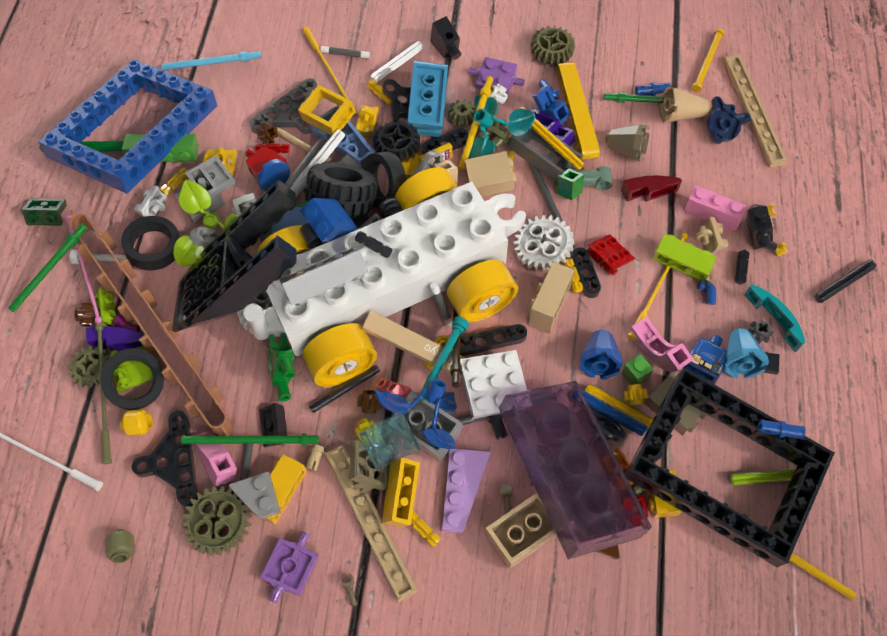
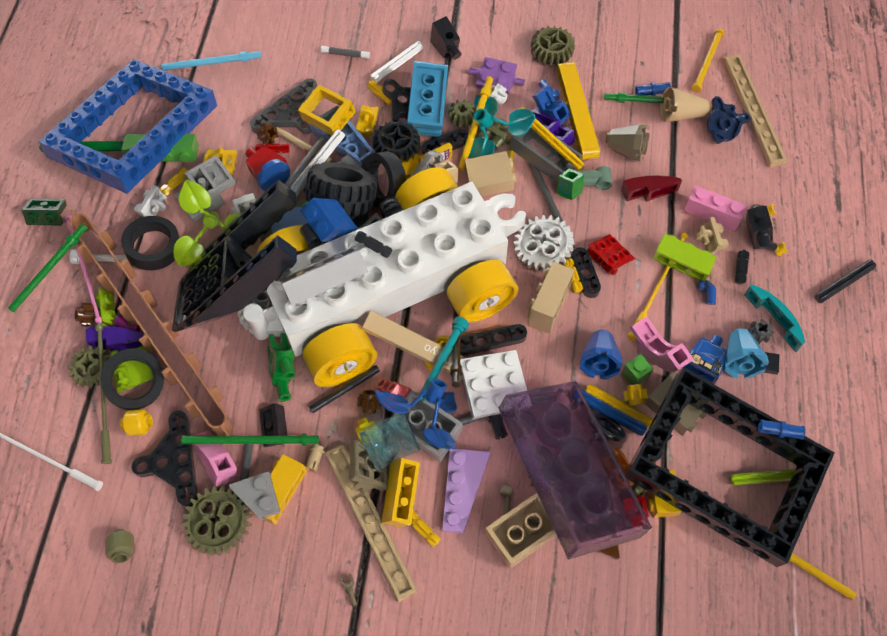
light grey beam [190,227,220,247] -> none
medium lavender plate [260,531,319,604] -> none
yellow piece [302,27,357,114] -> none
bar [430,282,452,326] -> none

